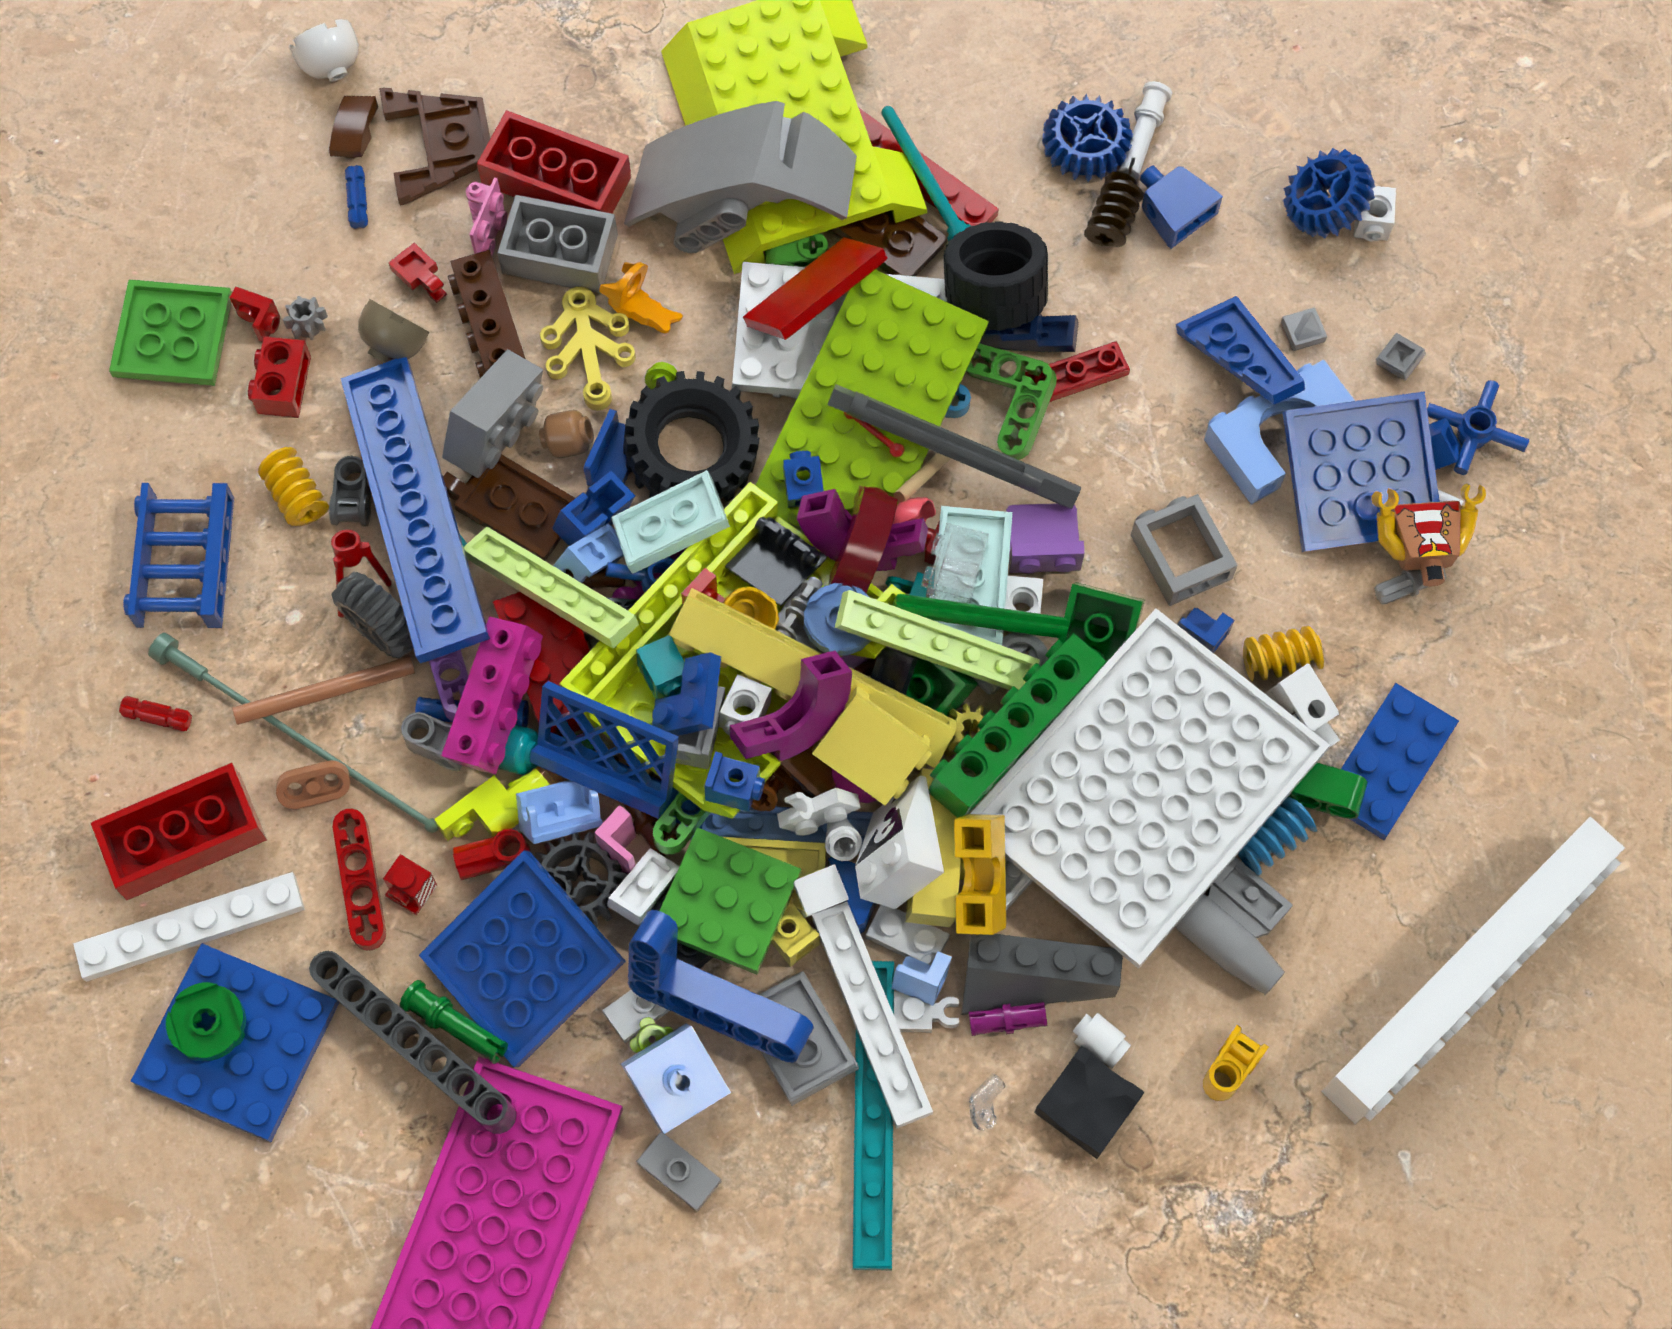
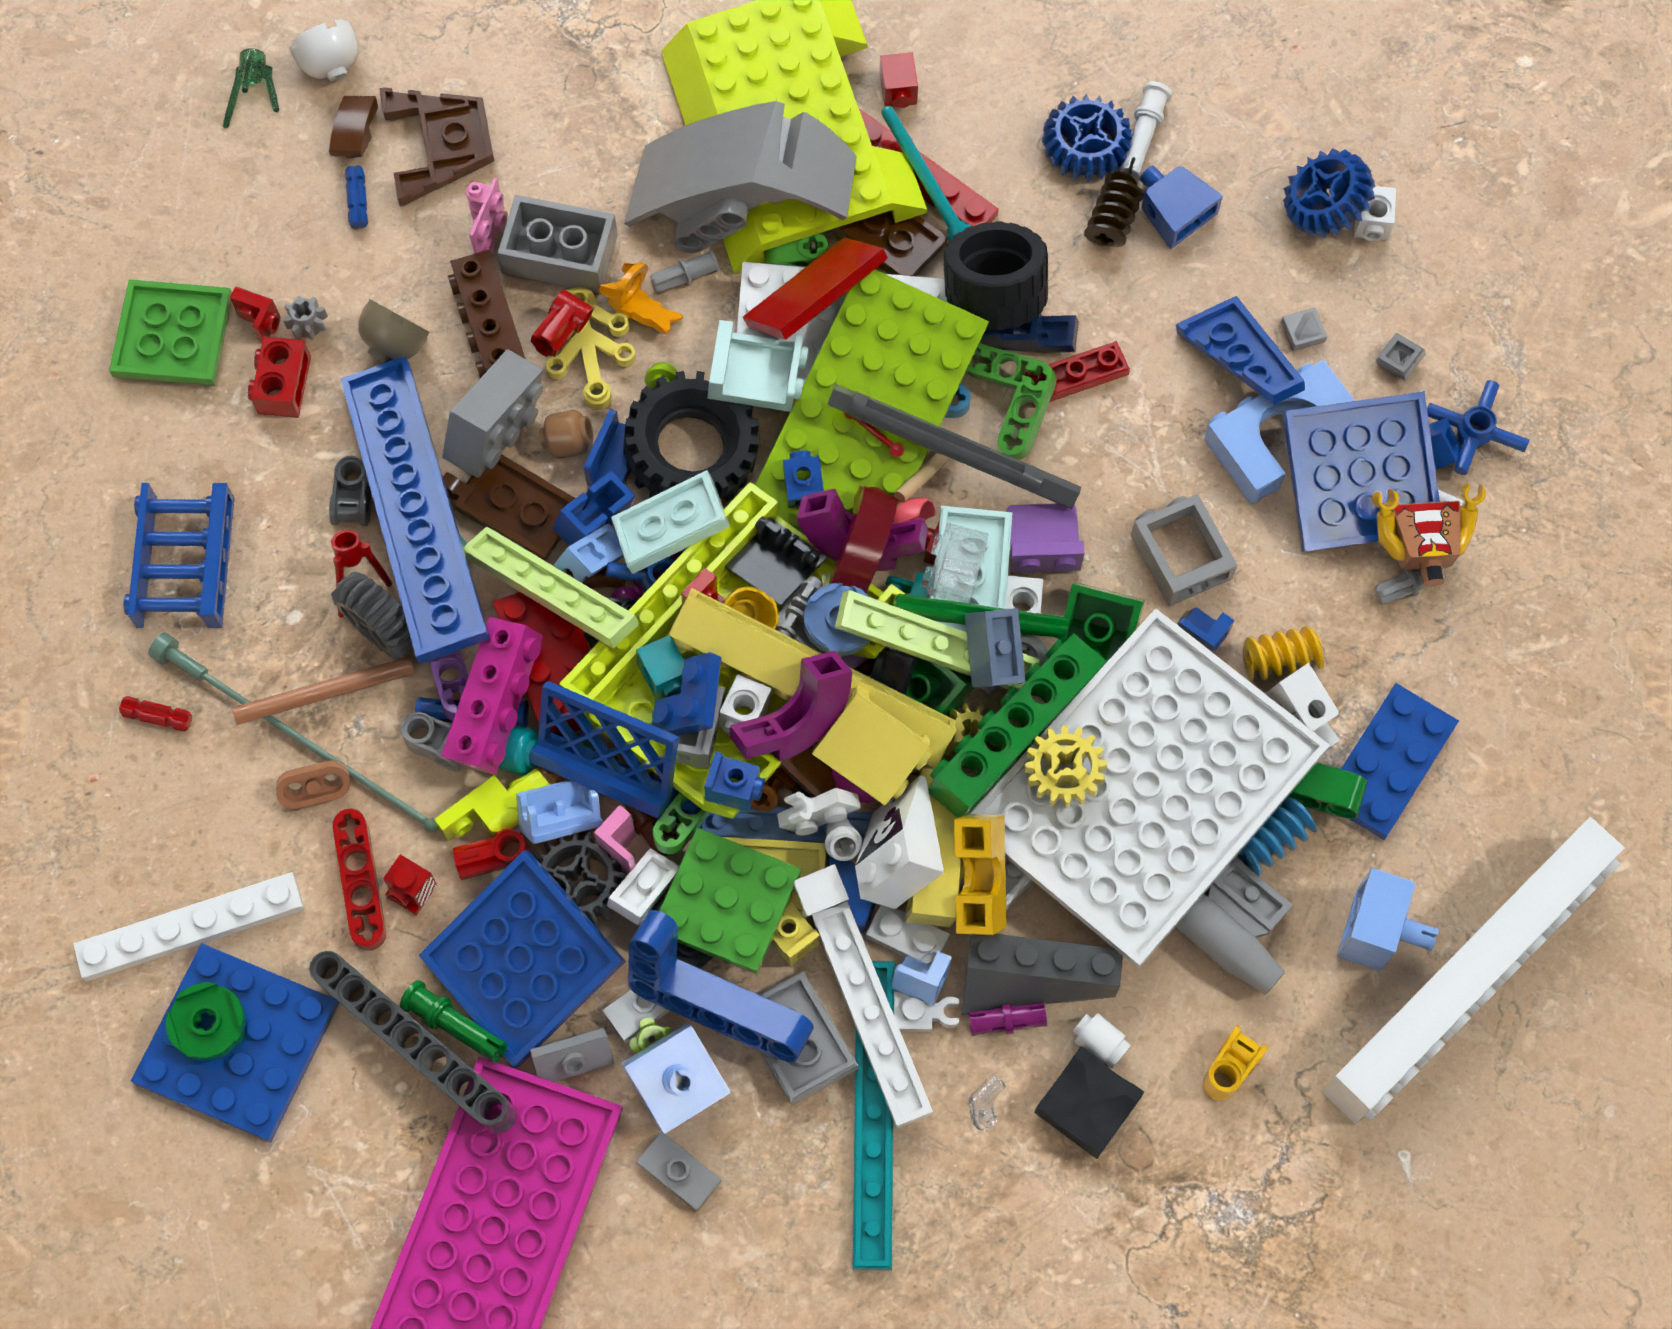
red brick [90,763,267,900] -> none
yellow piece [258,447,329,526] -> none
plate [388,242,447,303] -> none
red brick [477,110,631,214] -> none
none -> clear green plant [223,48,279,128]
none -> red piece [530,289,594,357]
none -> light grey plate [530,1028,615,1082]
none -> light grey axle [650,250,719,293]
none -> light aqua panel [707,320,808,412]
none -> brick [879,52,918,108]
none -> sand blue panel [965,608,1026,687]
none -> light yellow gear [1025,725,1107,808]
none -> light blue brick [1337,868,1439,971]

